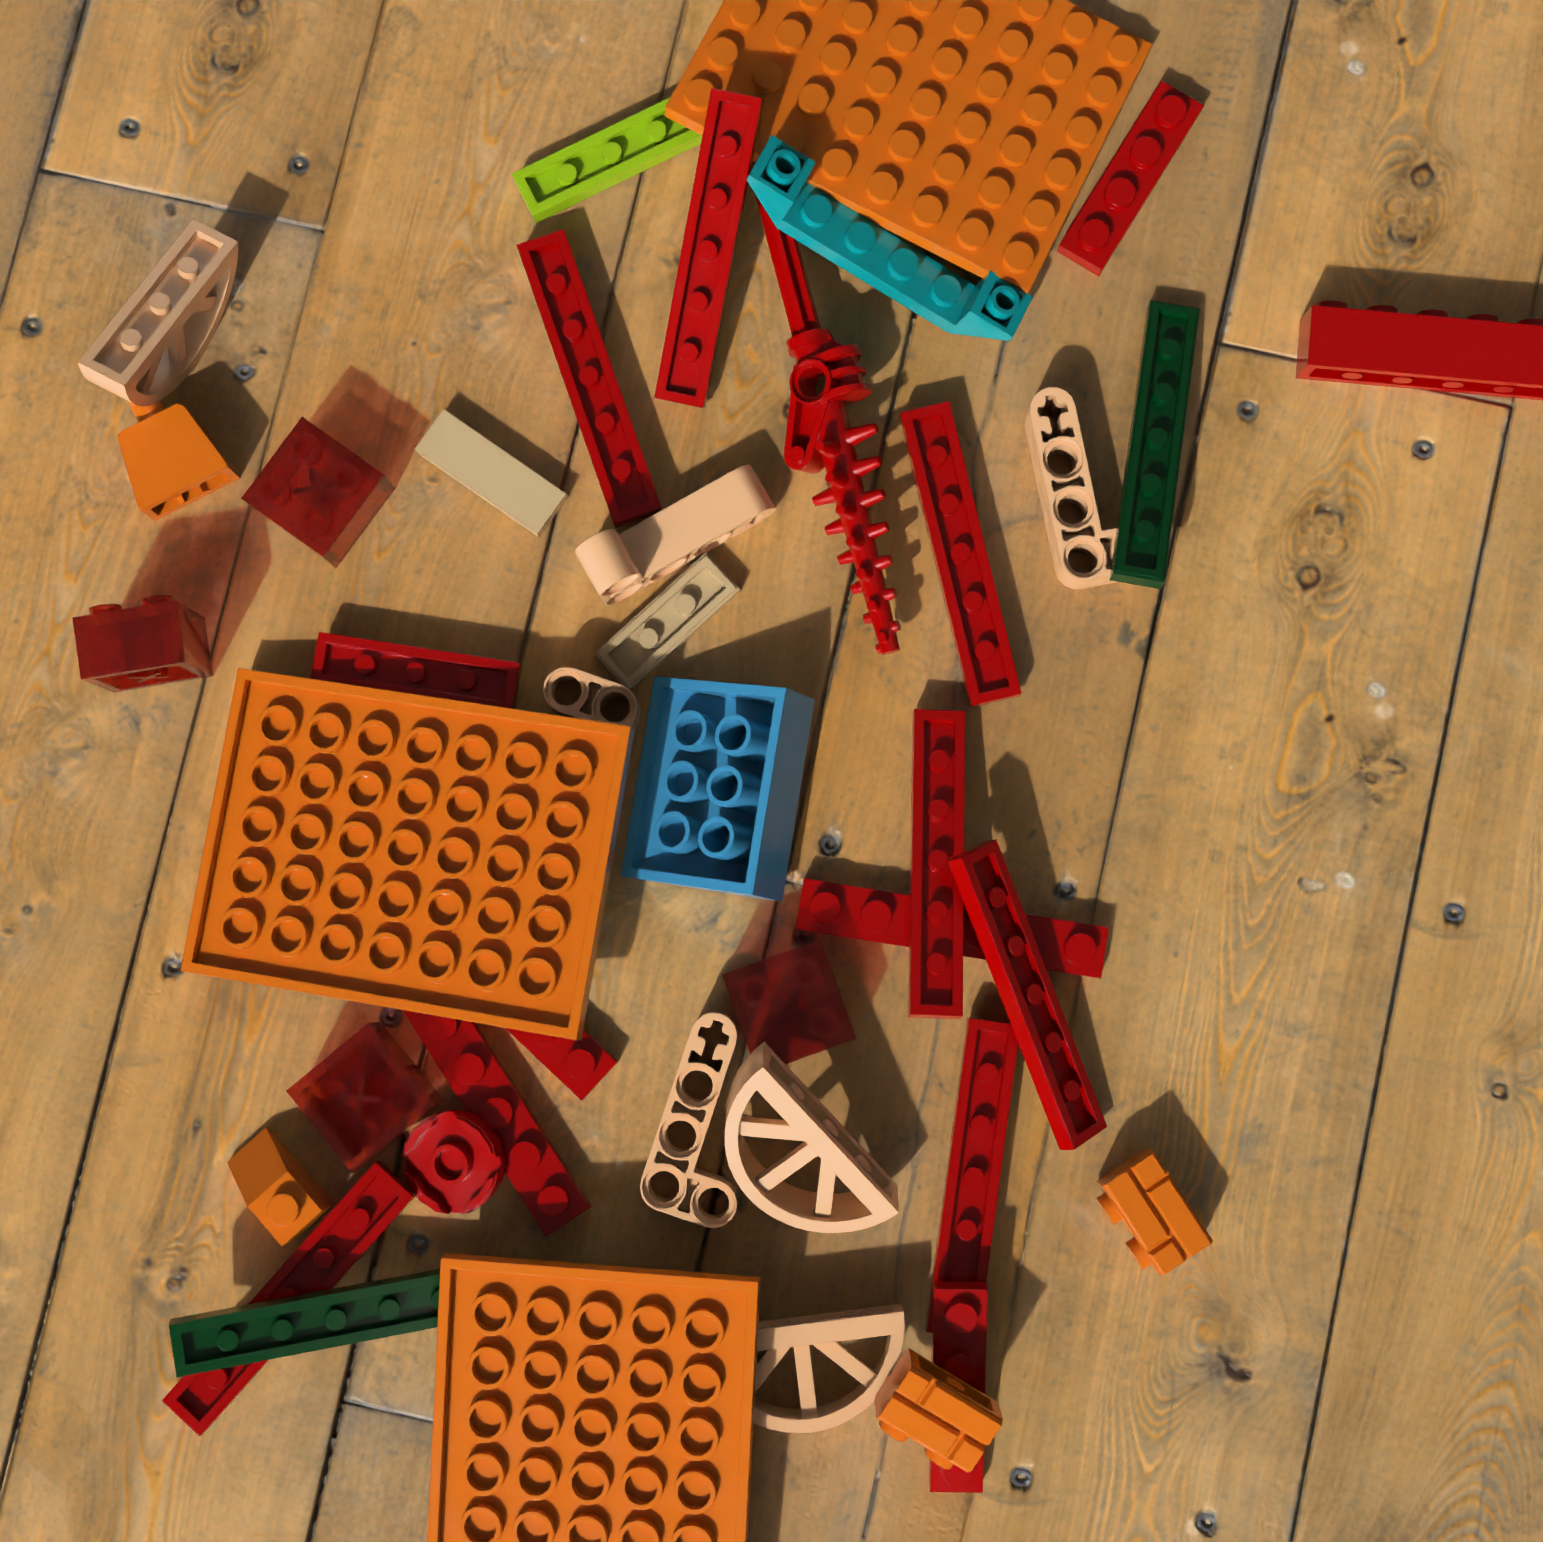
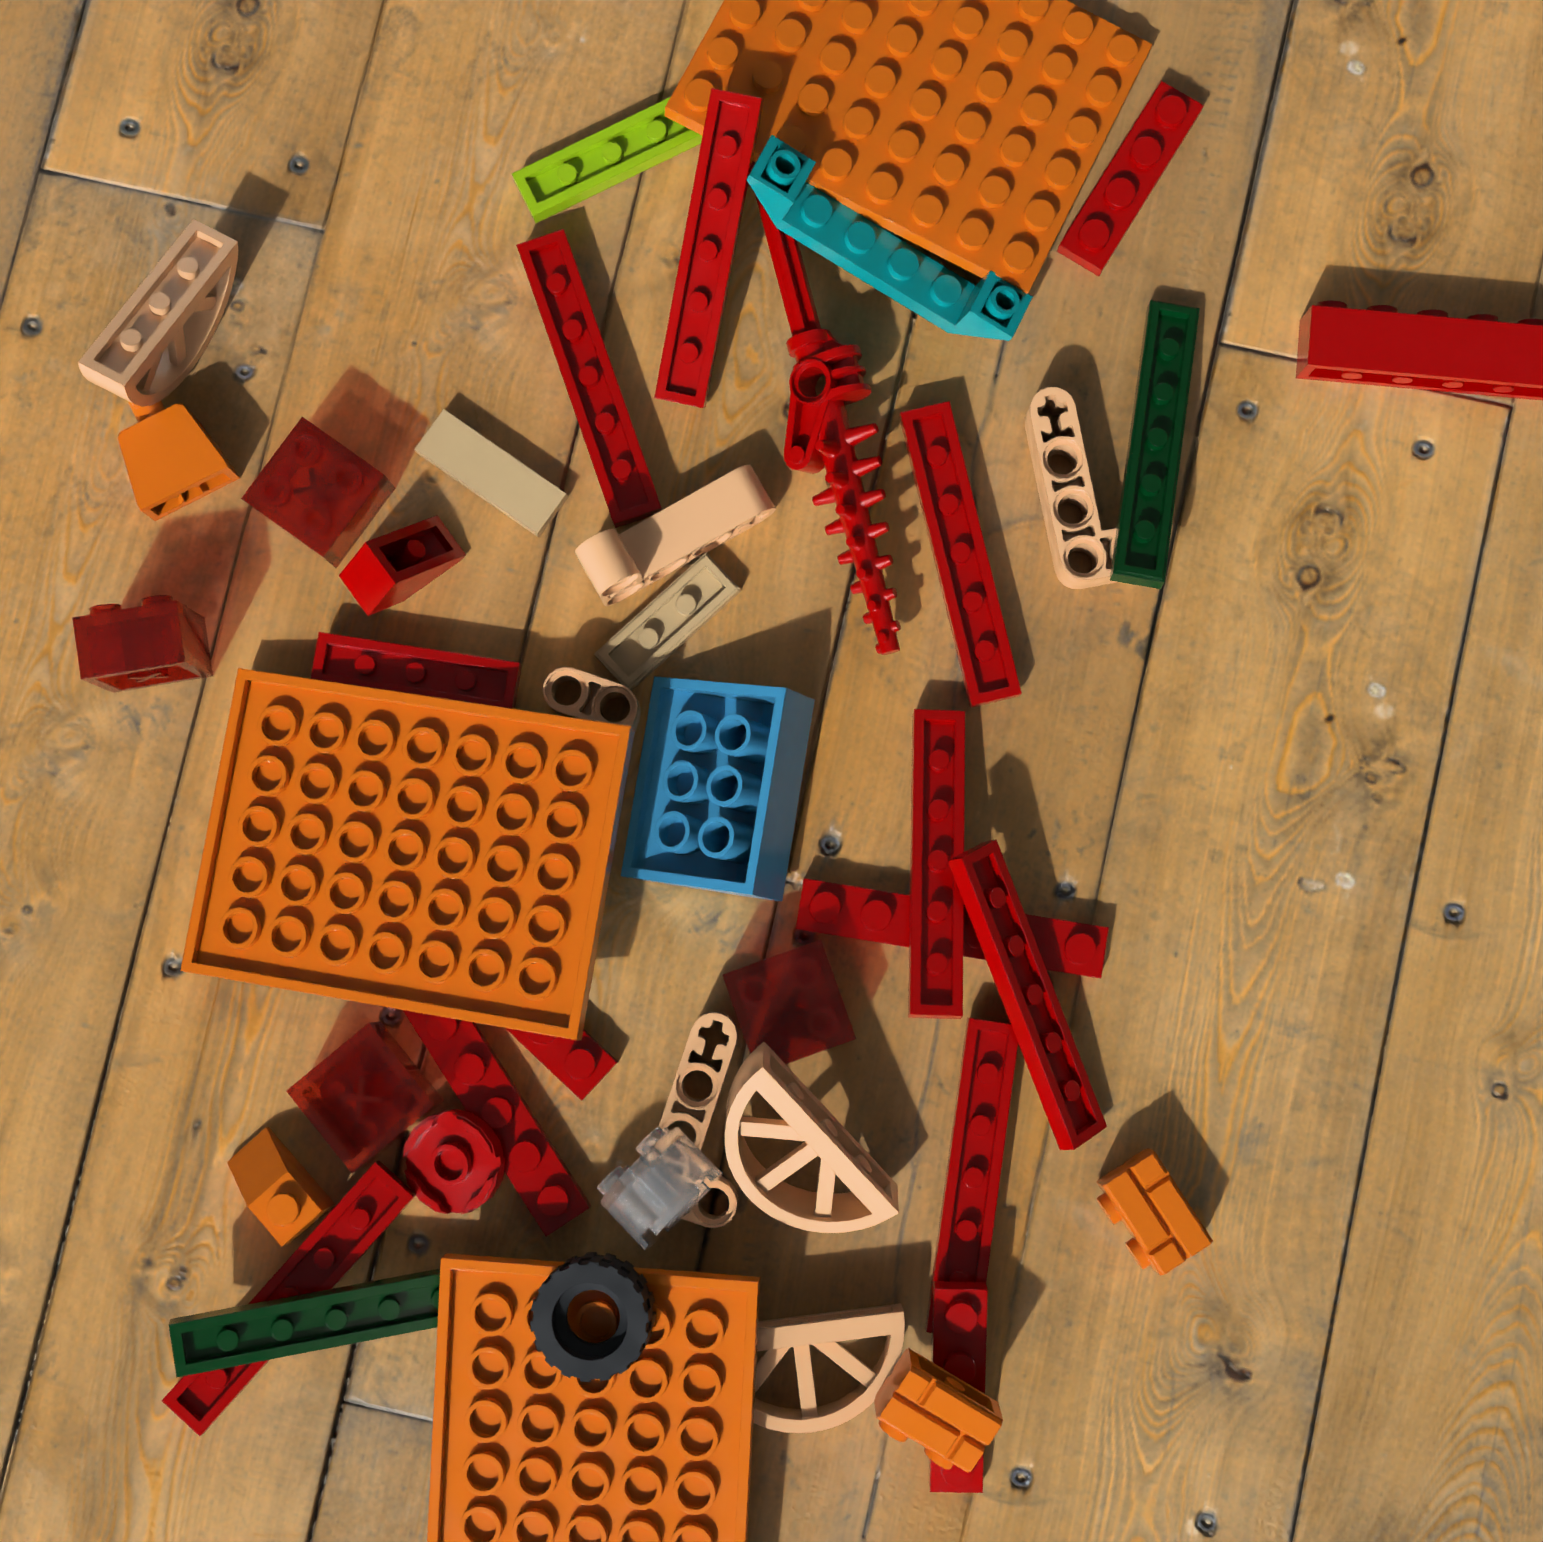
none -> red slope [339,515,466,616]
none -> black tyre [530,1252,656,1382]
none -> clear brick [597,1127,723,1251]

